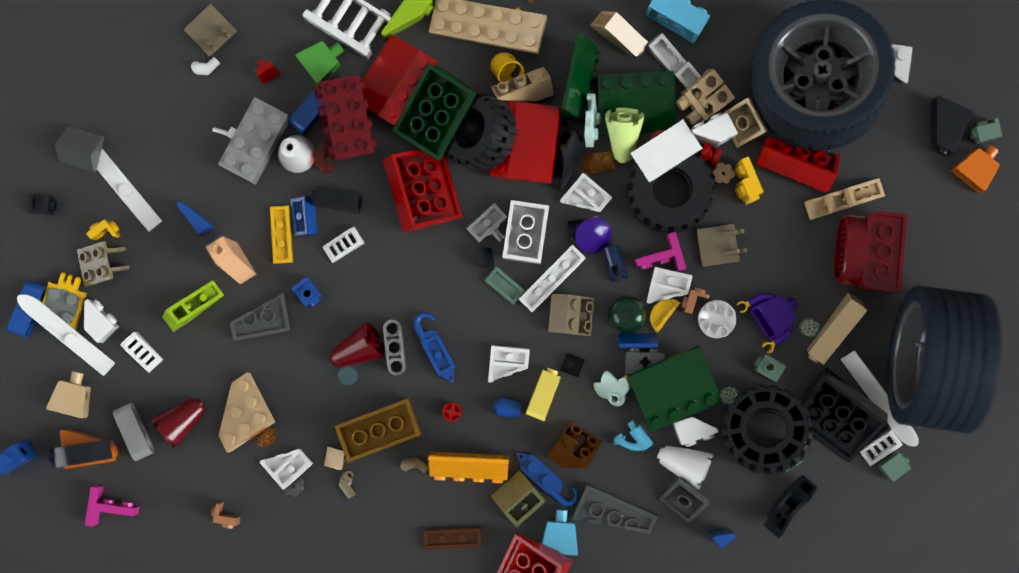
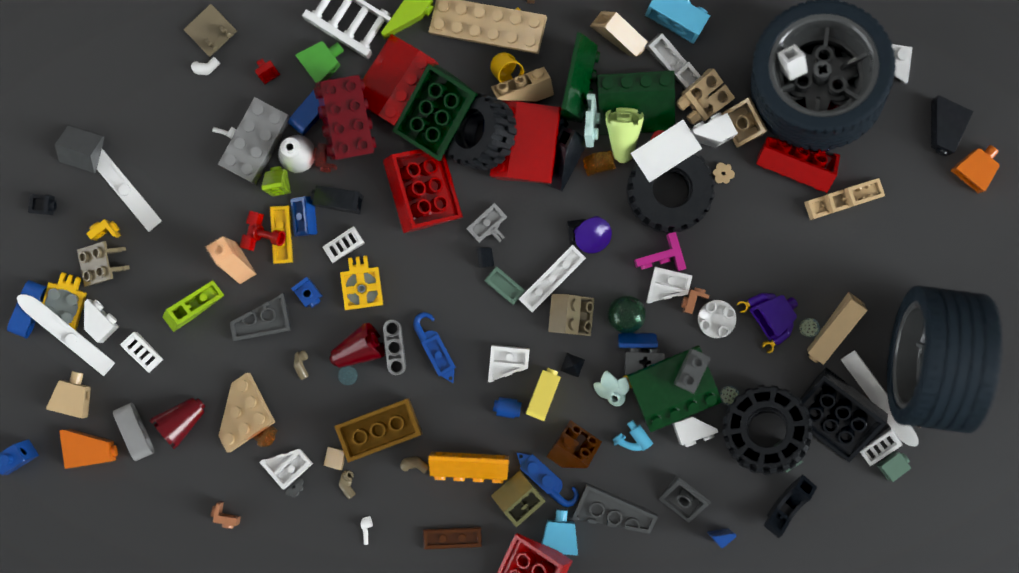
black arch [49,439,113,468] -> none
dark pink bracket [85,485,140,527] -> none
blue slope [176,201,214,236] -> none
red wheel [442,402,462,422] -> none
white brick [502,200,549,264] -> none
white wing [560,173,613,212] -> none
dark blue hinge [603,245,628,282] -> none
yellow tile [650,299,681,333] -> none
white cone [657,445,713,490] -> none
dark tan plate [696,224,747,267] -> none
red wheel [699,142,723,167] -> none
yellow plate [734,156,764,205] -> none
sand green brick [753,354,786,383] -> none
dark red brick [834,211,908,294] -> none
sand green brick [969,118,1002,144] -> none
none -> red bar [239,211,286,251]
none -> lime slope [262,166,291,197]
none -> dark tan arm [294,350,309,380]
none -> yellow piece [340,255,384,310]
none -> white hand [361,516,373,545]
none -> dark grey brick [673,349,711,393]
none -> white brick [777,44,808,81]

